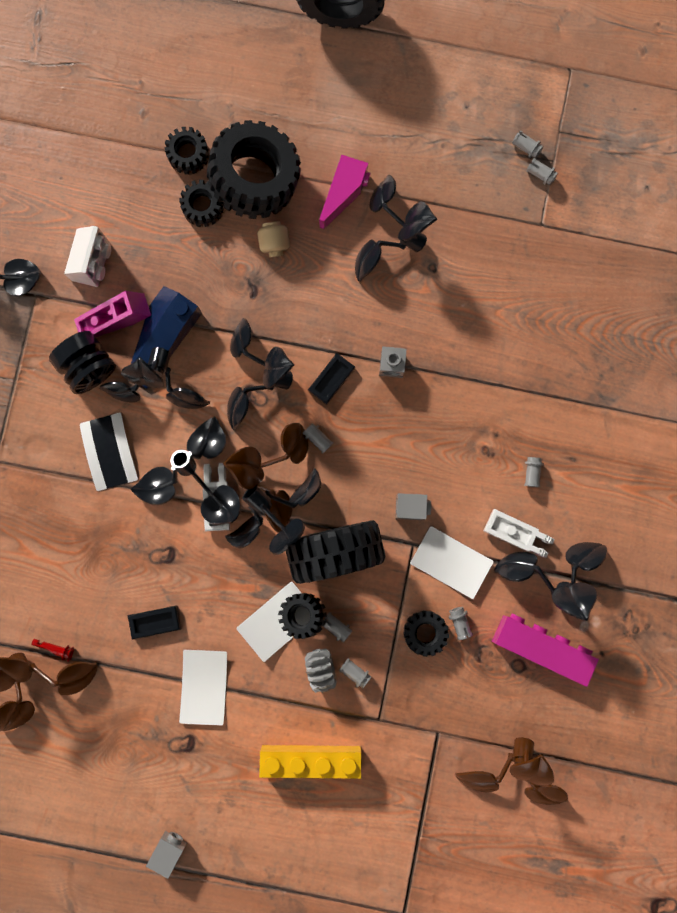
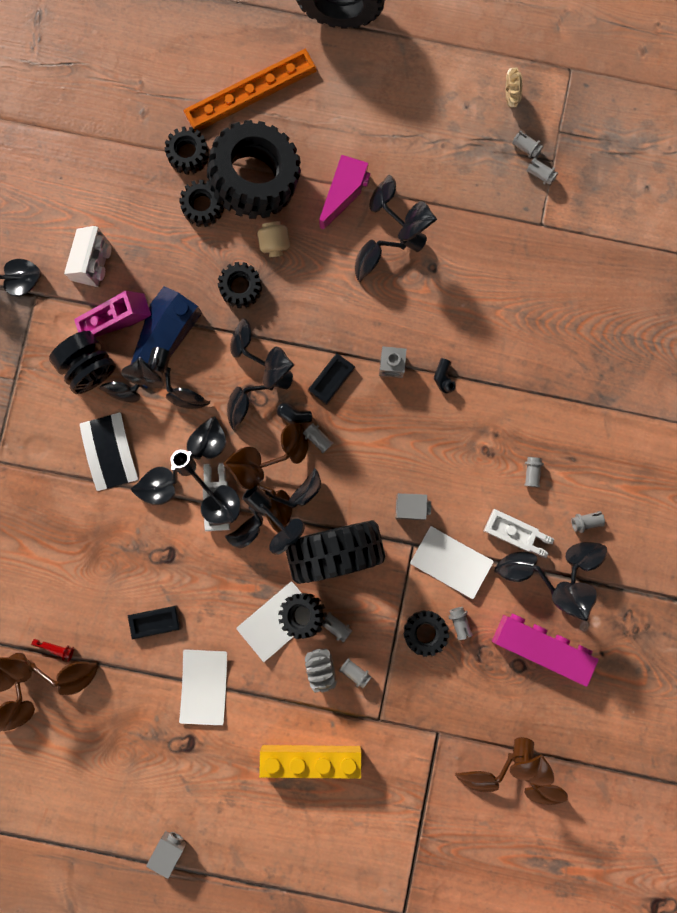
none -> orange tile [183,48,316,132]
none -> black tyre [218,262,262,308]
none -> black arm [276,403,312,423]
none -> black arm [434,358,456,394]
none -> tan gear [505,67,522,107]
none -> light grey pin [571,511,605,533]

